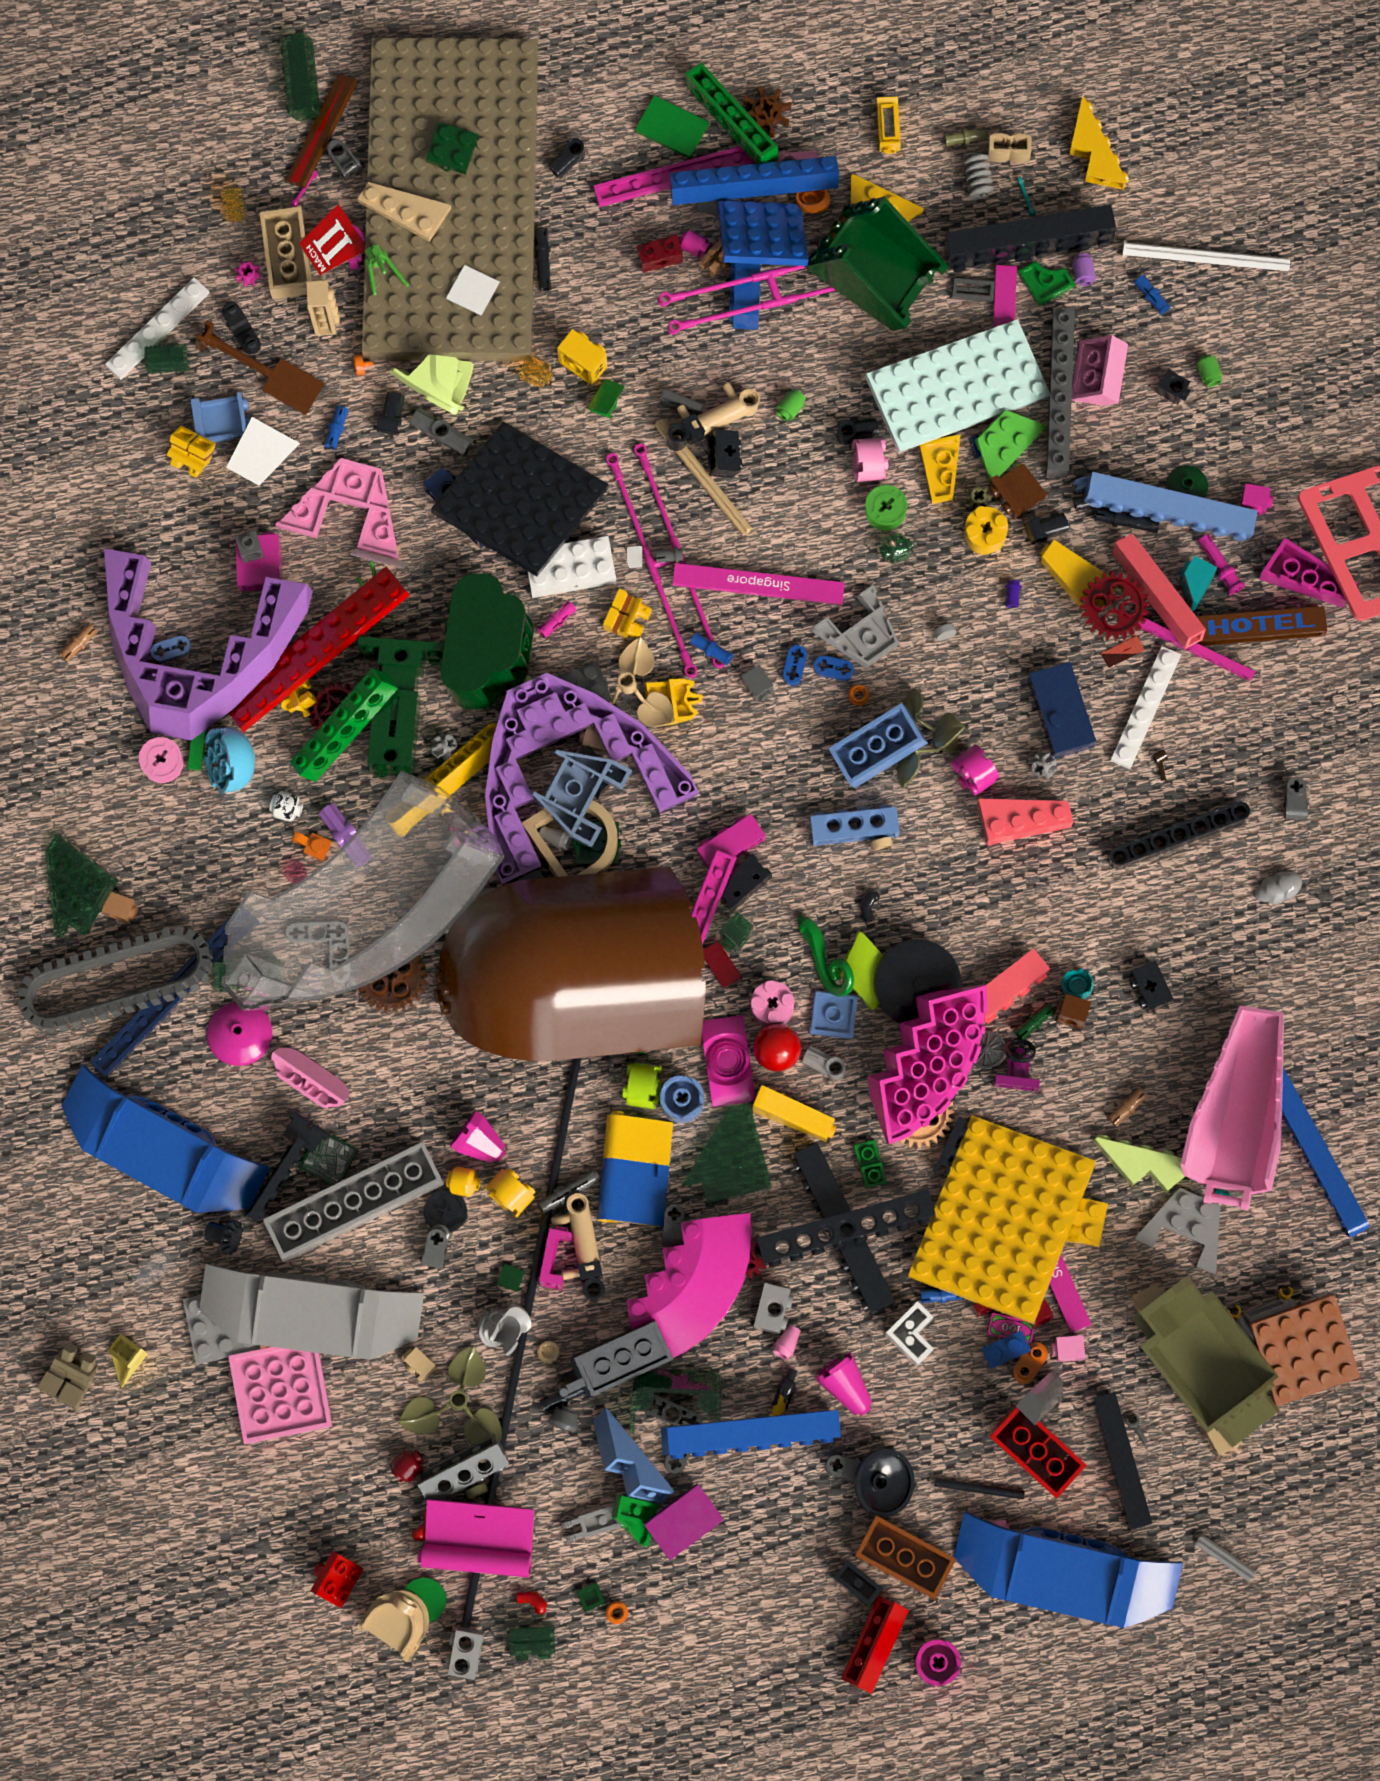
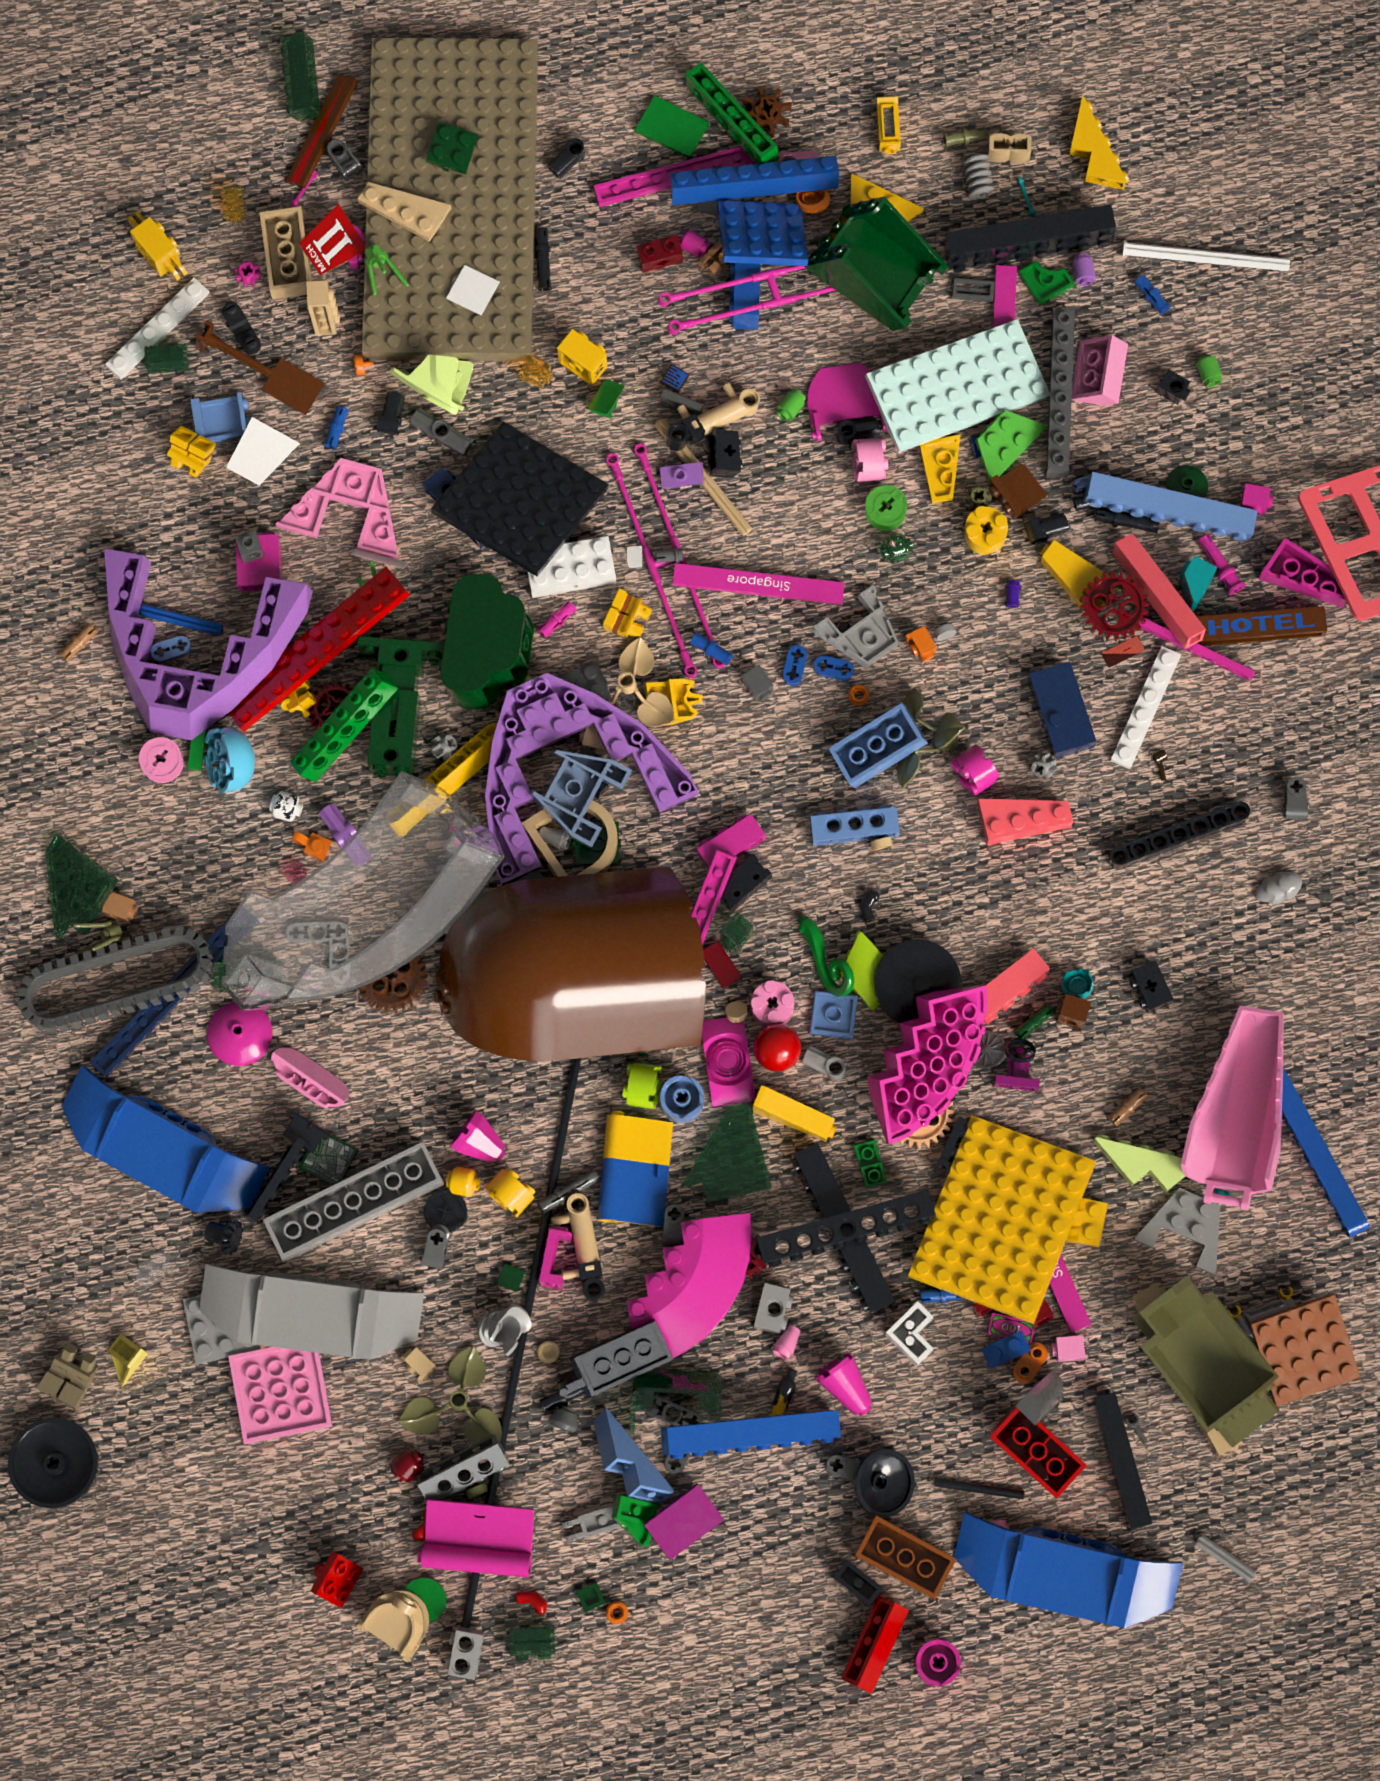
none -> black dish [8,1418,99,1509]
none -> olive plant [71,921,123,956]
none -> yellow brick [127,211,187,281]
none -> blue axle [140,604,223,636]
none -> medium lavender plate [660,462,704,489]
none -> tile [661,364,689,394]
none -> tan tile [725,1001,748,1023]
none -> dark pink piece [807,363,887,442]
none -> orange brick [905,626,937,662]

